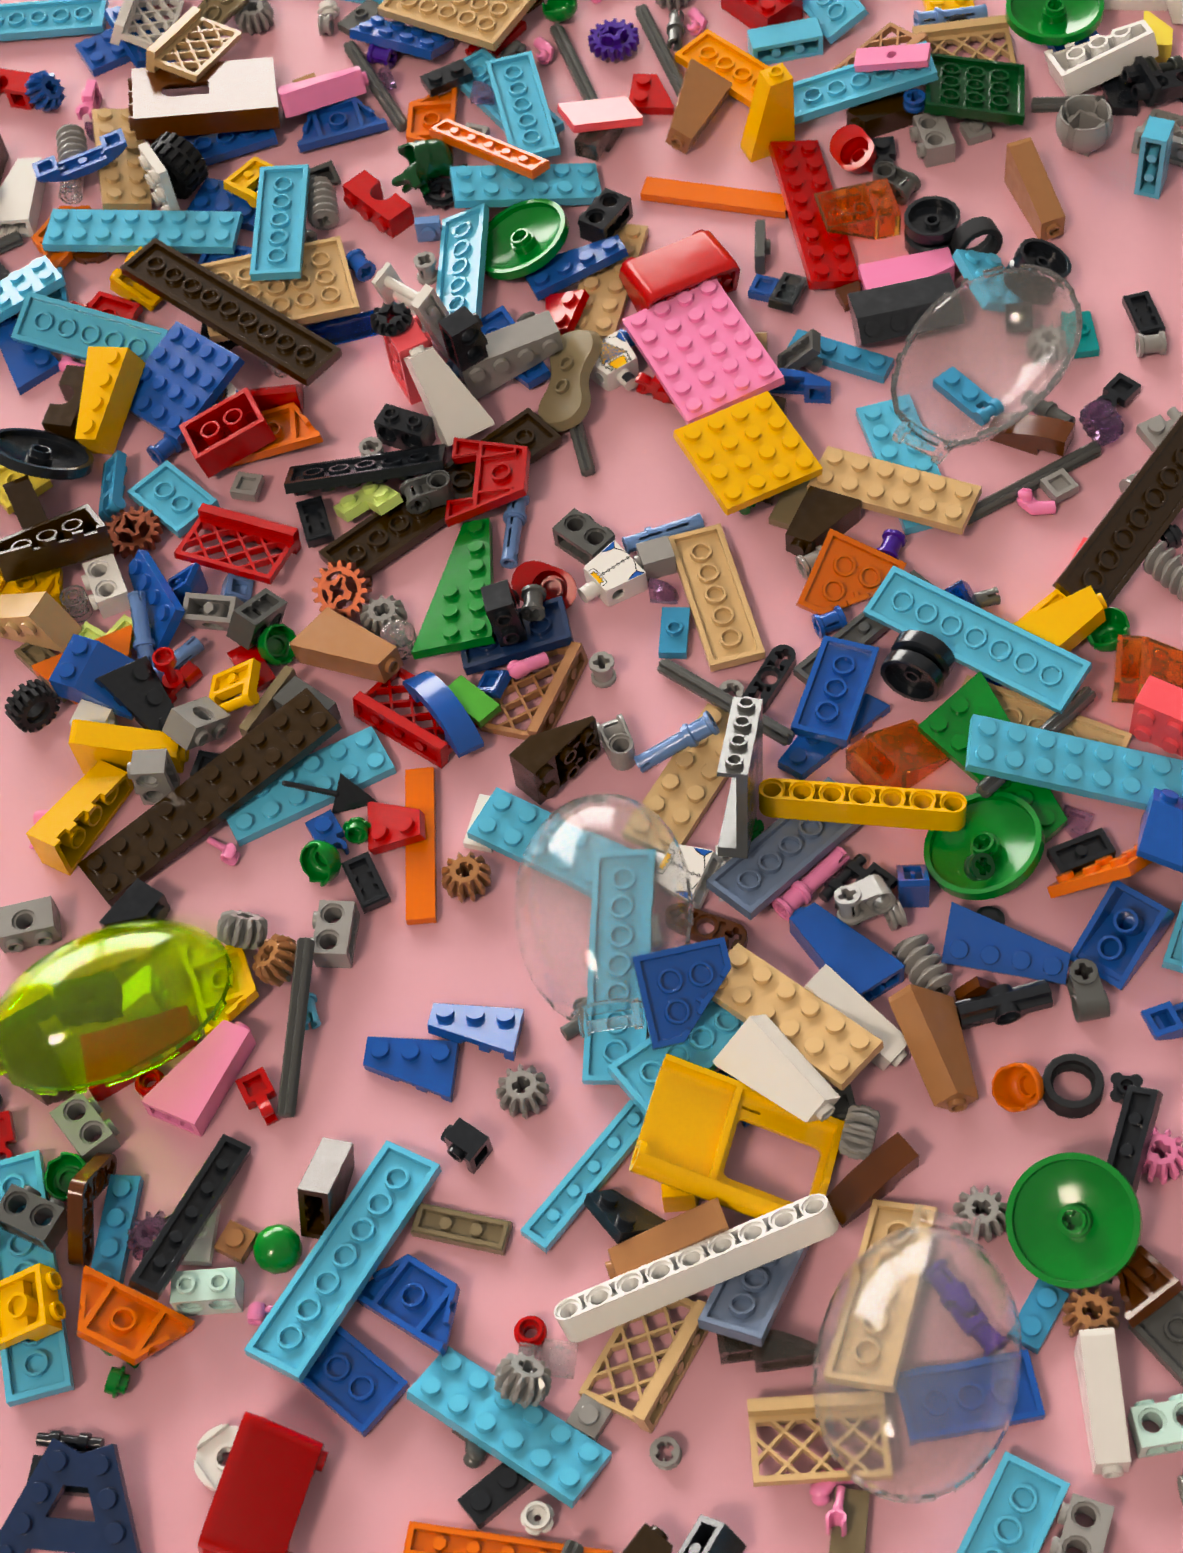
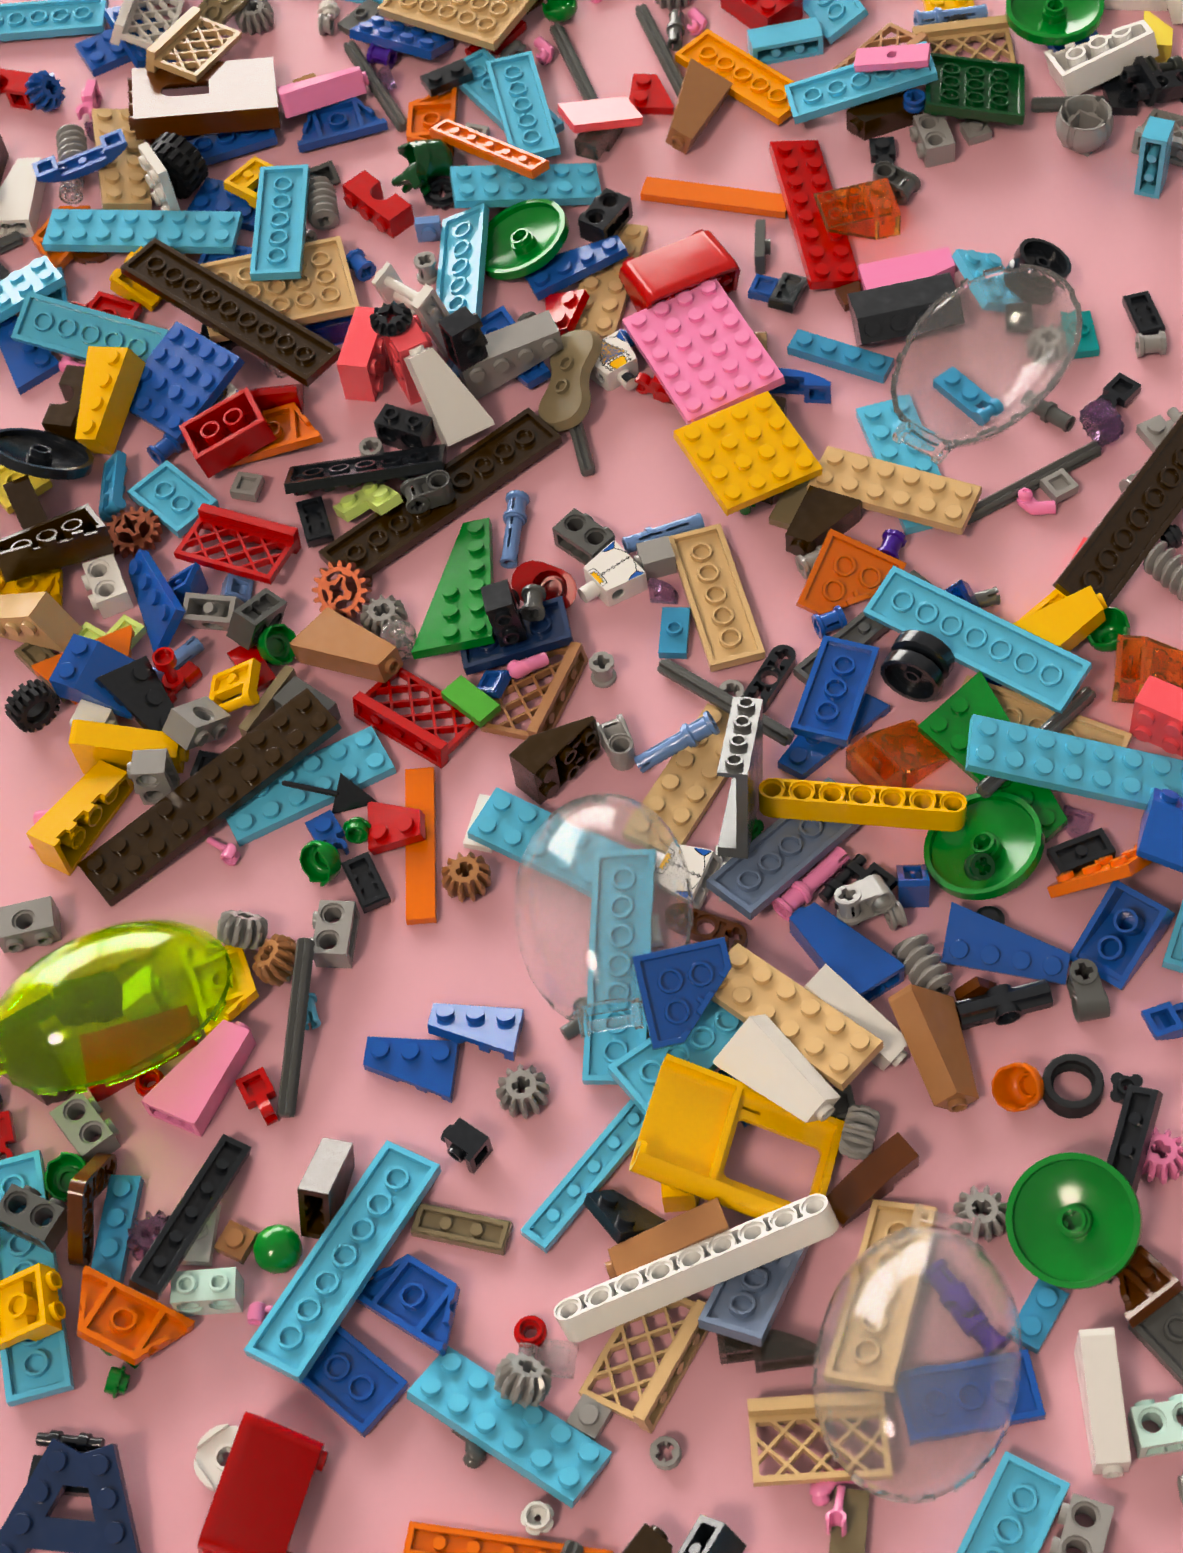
clear wheel [59,585,93,623] -> none
black slope [99,878,171,939] -> none
medium blue pin [127,591,156,667] -> none
blue slope [403,671,484,758] -> none
red wing [445,437,531,527] -> none
black plate [457,1462,533,1530] -> none
clear purple tile [470,81,495,104] -> none
dark purple gear [588,18,640,62] -> none
yellow slope [740,63,795,163] -> none
dark grey tile [777,329,823,373] -> none
red piece [830,124,877,174] -> none
black wheel [904,196,961,255] -> none
black tyre [950,216,1003,254] -> none
reddish brown slope [986,414,1075,457] -> none
medium nougat slope [1004,137,1065,240] -> none
medium nougat gear [1062,1287,1120,1338] -> none
none -> coral brick [336,306,390,402]

